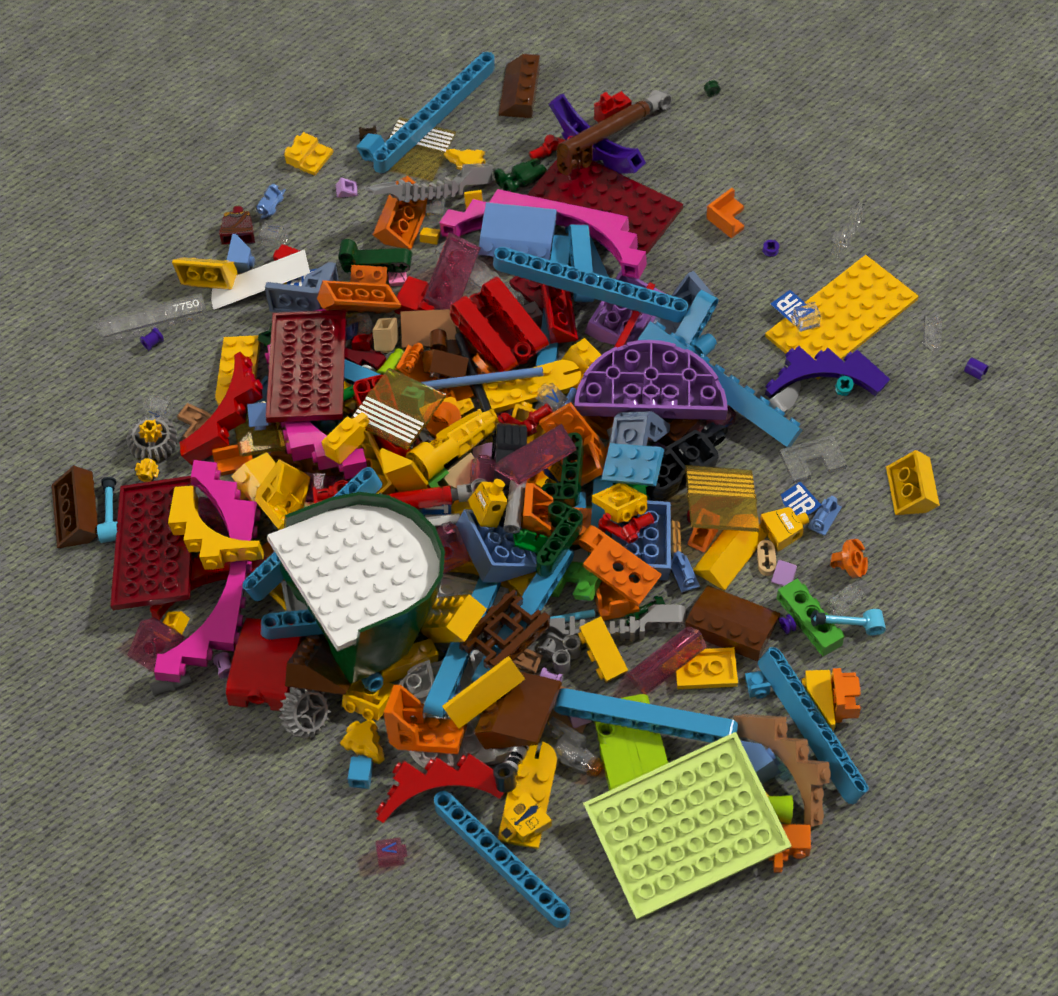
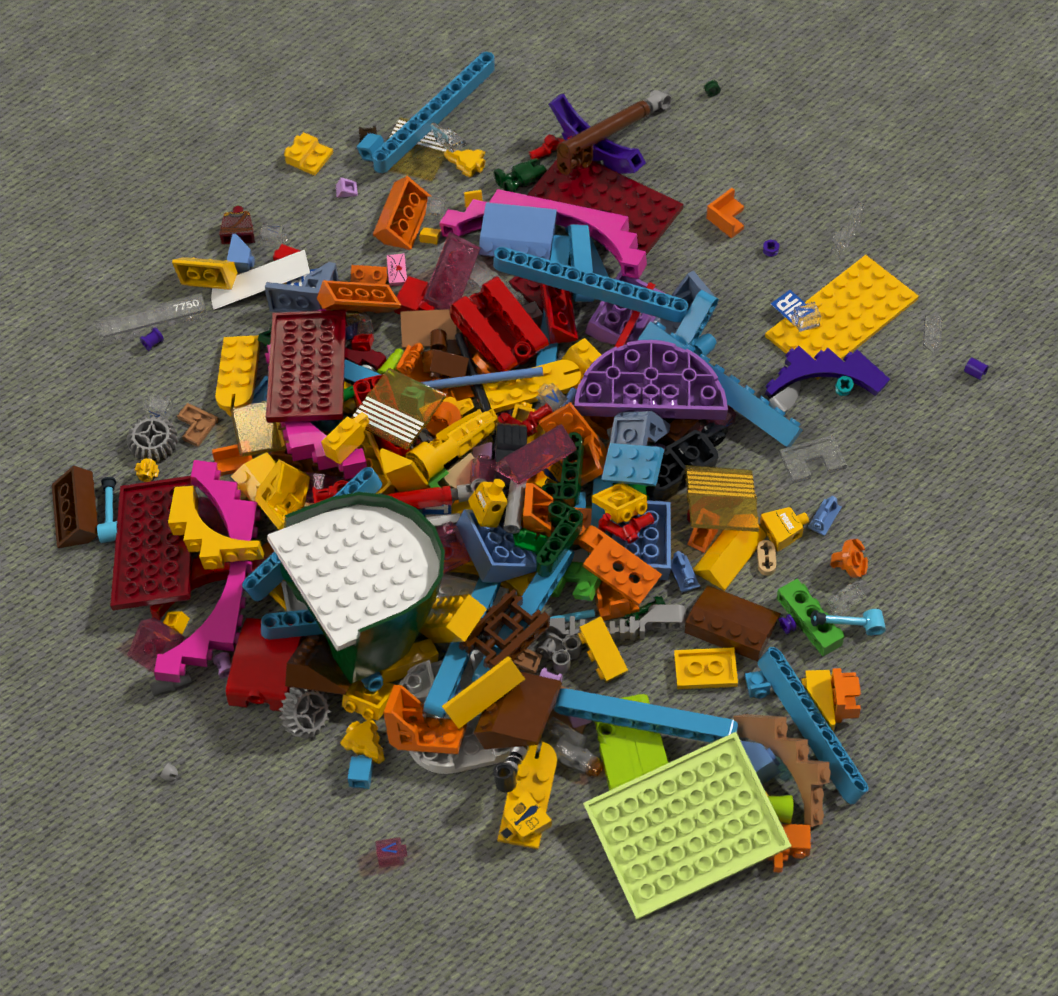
yellow gear [138,419,162,443] -> none
red arch [179,352,263,466] -> none
medium blue slope [247,403,271,430] -> none
medium blue hinge [256,184,286,219] -> none
dark green beam [338,239,412,273] -> none
light grey piece [367,164,493,202] -> none
tan piece [373,318,399,353] -> none
red arch [375,753,503,823] -> none
dark azure beam [434,791,570,928] -> none
reddish brown slope [498,54,540,118] -> none
red hinge [594,91,632,123] -> none
clear pink slope [625,626,707,694] -> none
tan axle [671,521,681,556] -> none
lavender slope [771,560,797,586] -> none
blue sticker [781,482,822,516] -> none
yellow slope [886,450,940,515] -> none
none -> light grey hinge [160,763,178,781]
none -> clear panel [431,123,467,153]

